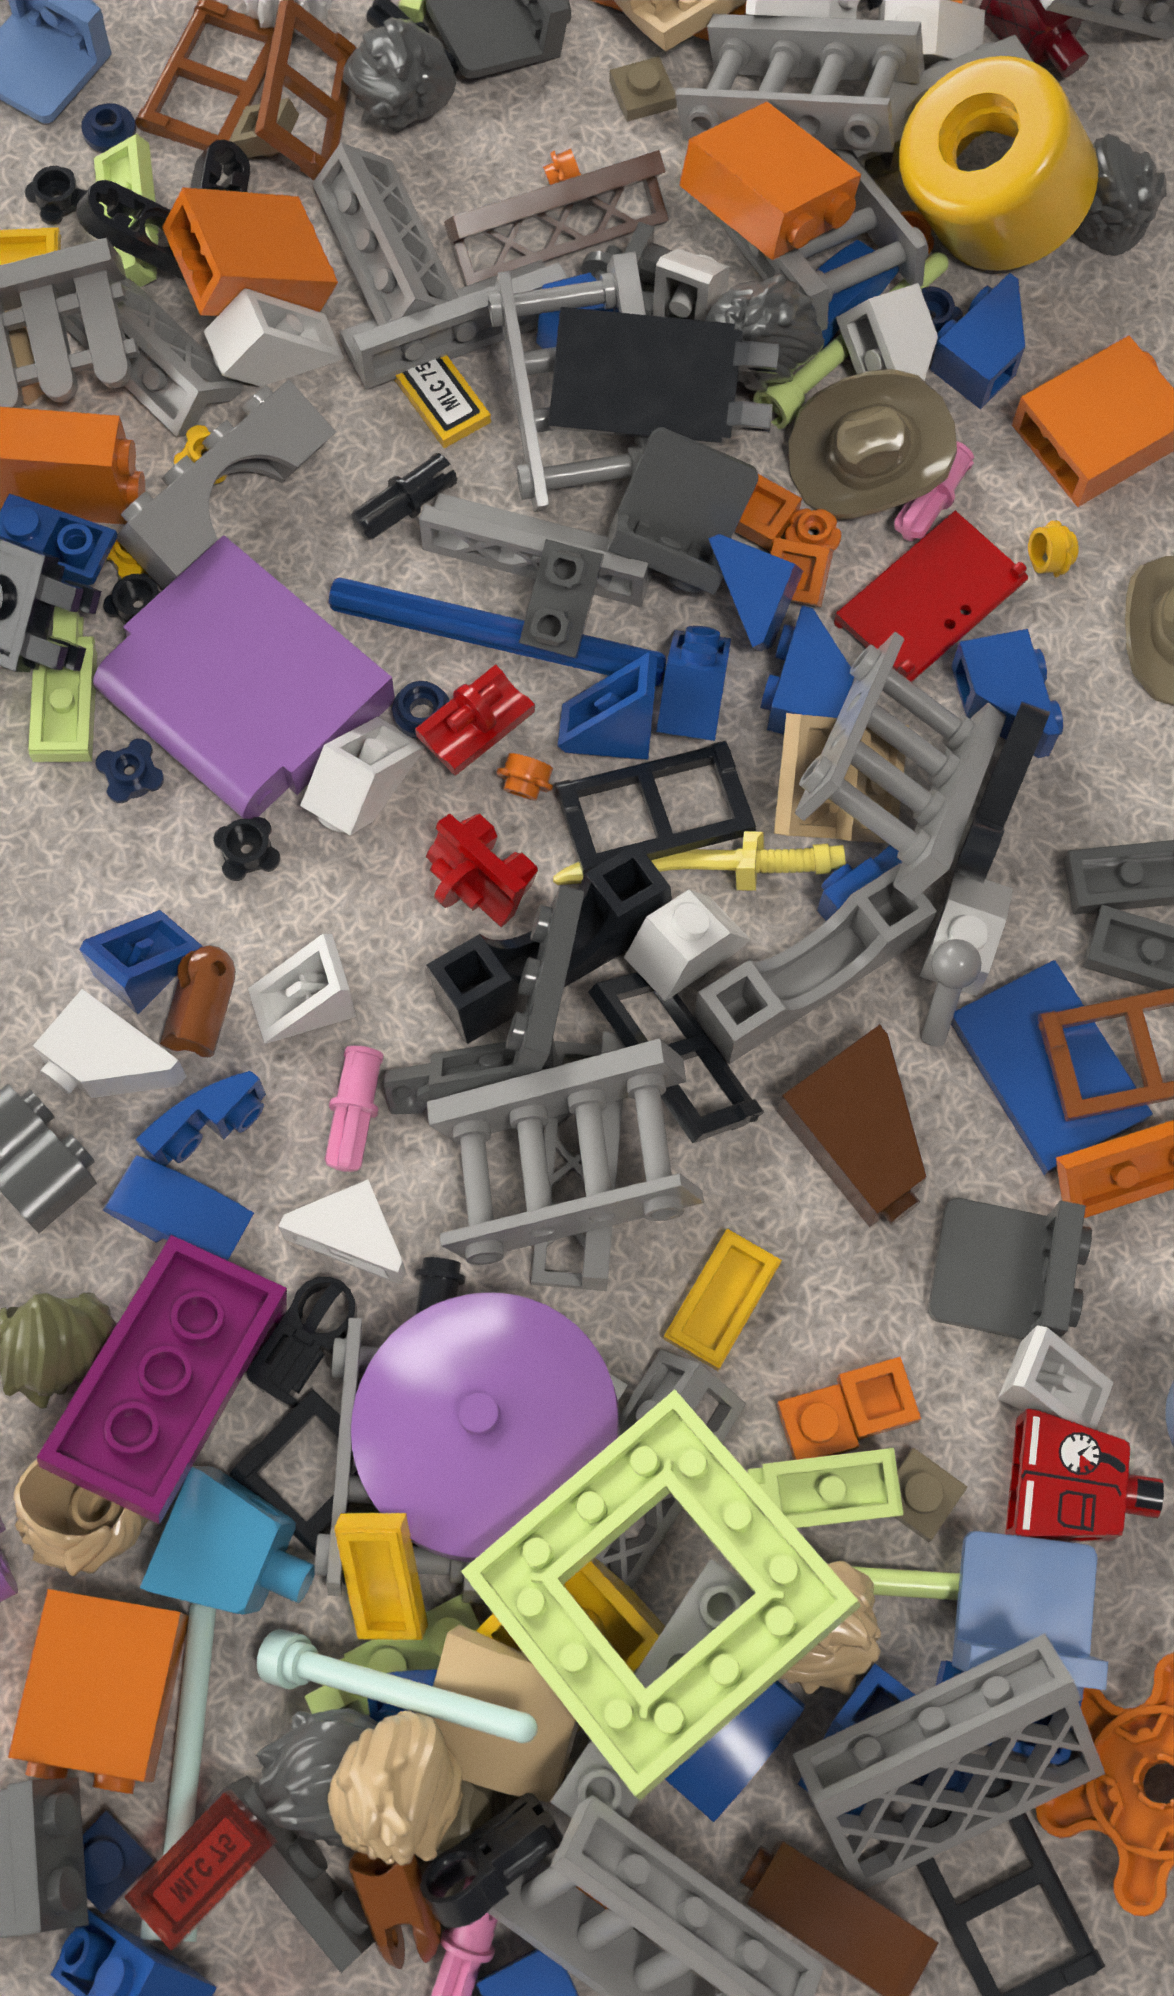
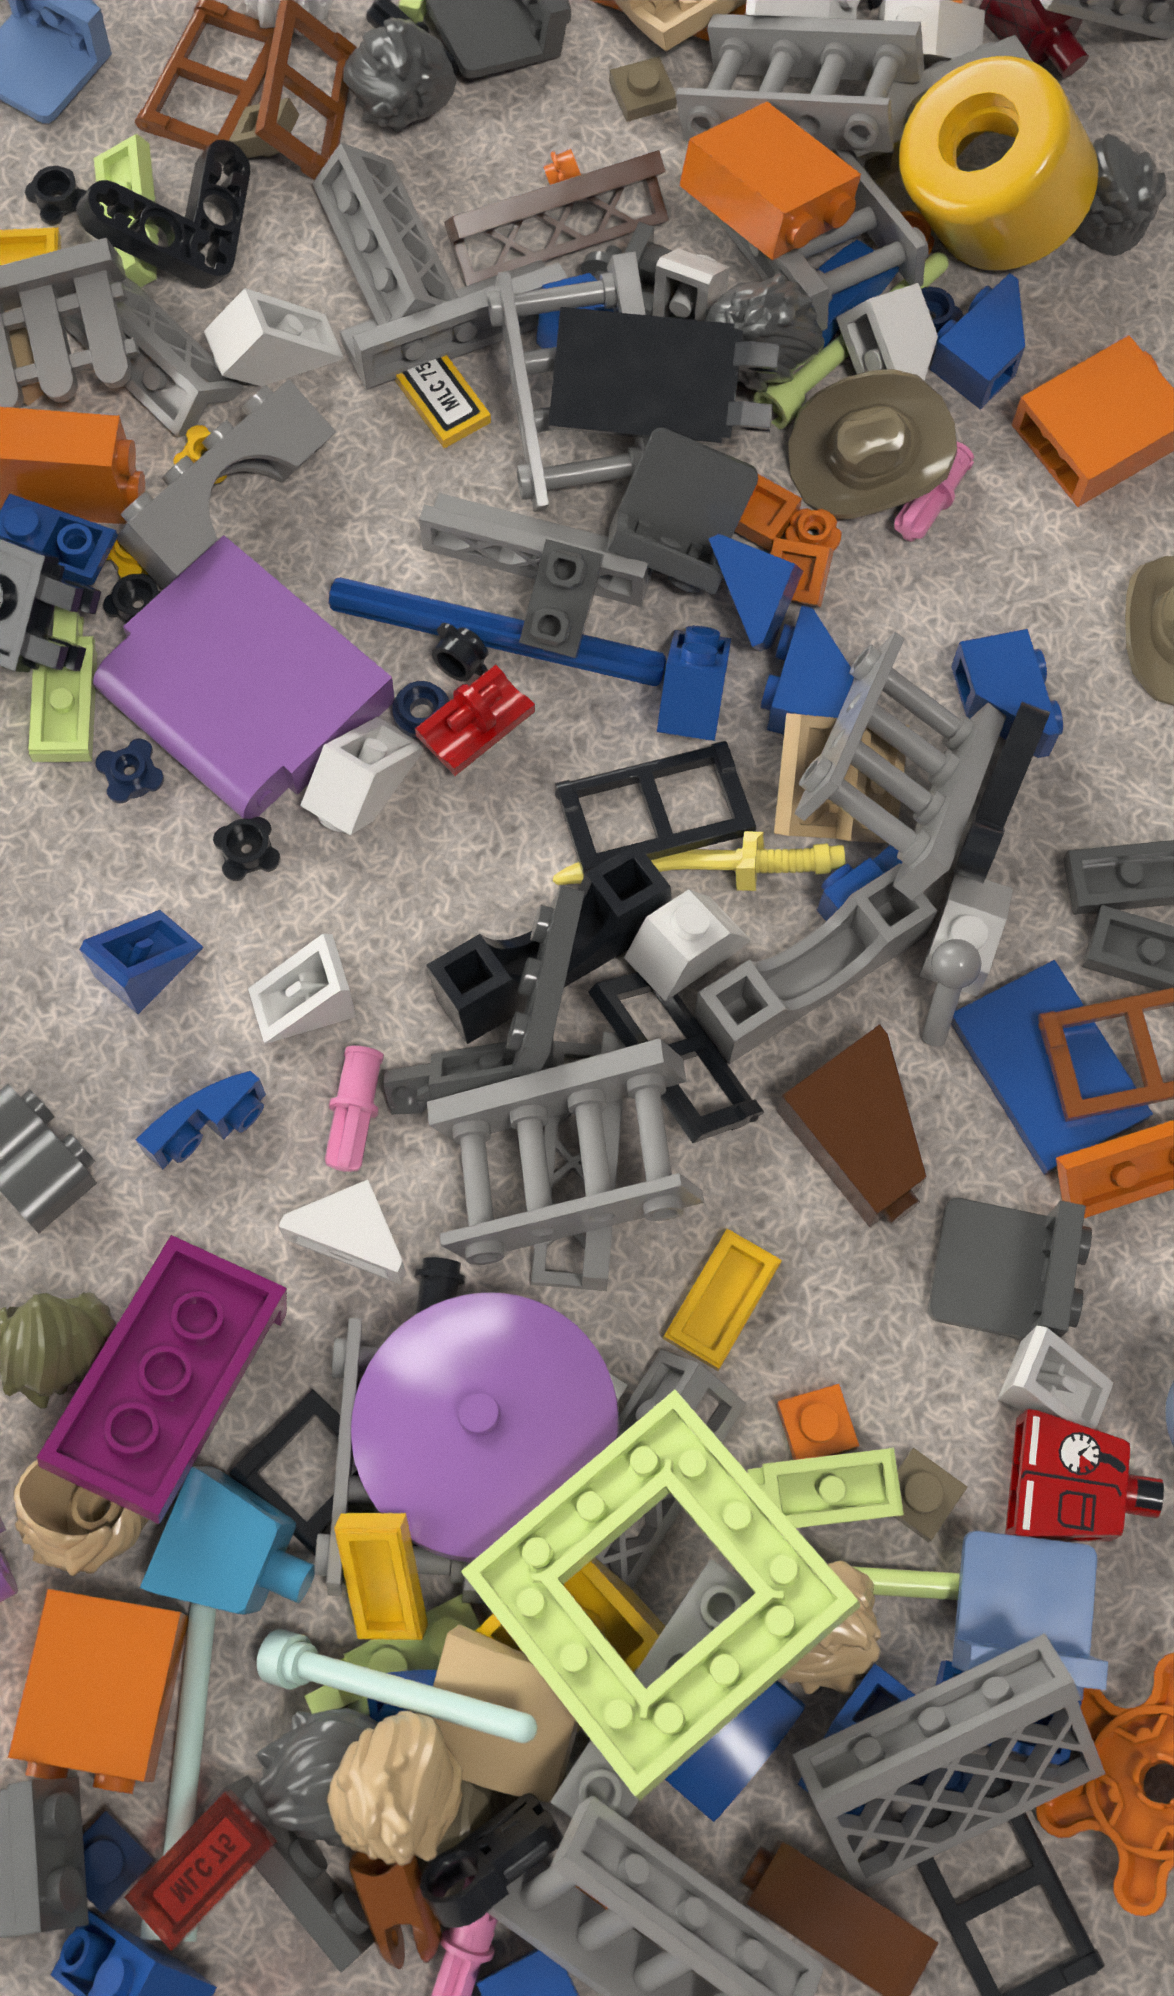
white slope [33,989,187,1098] -> none
dark blue plate [81,103,136,153] -> none
blue slope [103,1155,254,1261] -> none
dark orange piece [160,945,236,1058] -> none
orange brick [162,187,338,316] -> none
black piece [247,1277,357,1408] -> none
black axle [351,453,457,540] -> none
red hips [426,813,538,928] -> none
orange plate [496,753,553,801] -> none
blue slope [557,652,657,760] -> none
red door [834,510,1029,682] -> none
orange plate [836,1356,921,1440] -> none
yellow plate [1028,520,1079,578] -> none
none -> black plate [432,623,489,682]

